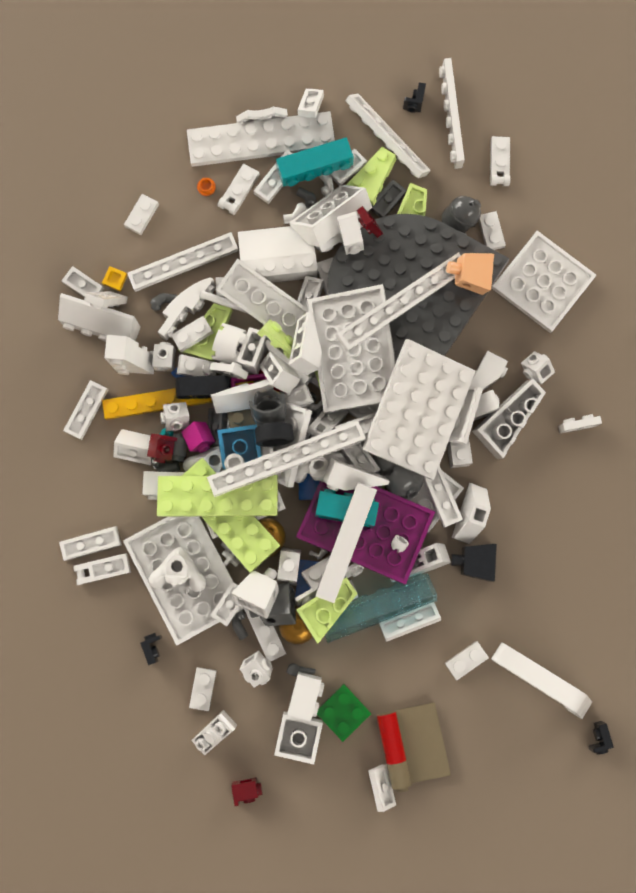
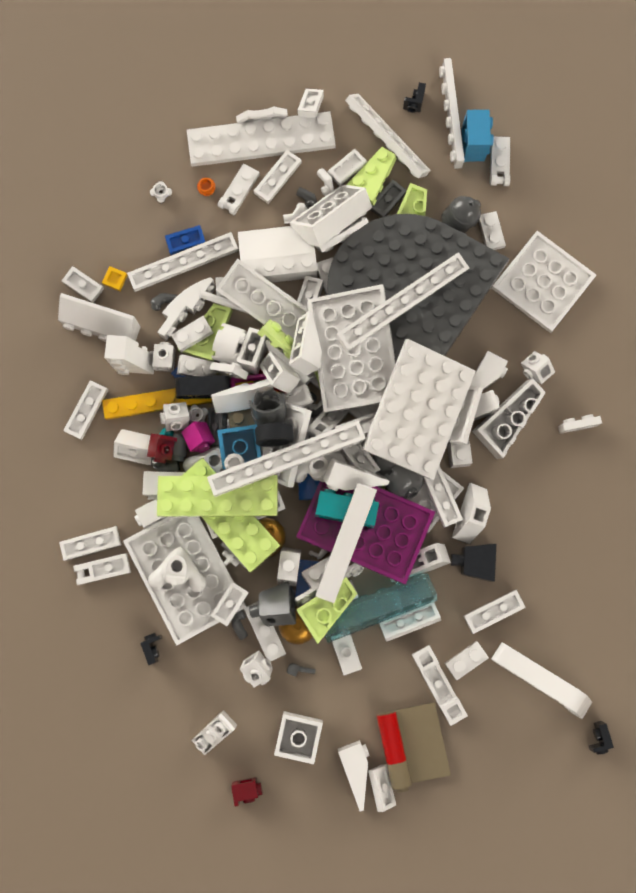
white plate [84,291,128,309] -> none
white plate [124,194,159,235] -> none
white plate [189,667,217,711] -> none
white torso [232,568,279,619] -> none
teal brick [276,137,354,187] -> none
white brick [287,671,324,722] -> none
green plate [317,684,371,742] -> none
white slope [337,212,364,255] -> none
dark red plate [356,206,383,238] -> none
white hinge [391,535,409,553] -> none
light nougat torso [446,253,494,295] -> none
none -> white brick [134,499,166,528]
none -> white plate [150,181,172,203]
none -> blue plate [165,225,205,255]
none -> white plate [189,405,208,423]
none -> white plate [331,631,362,675]
none -> white slope [338,740,370,811]
none -> white slope [412,645,468,726]
none -> dark azure brick [461,110,494,162]
none -> white plate [464,590,526,634]

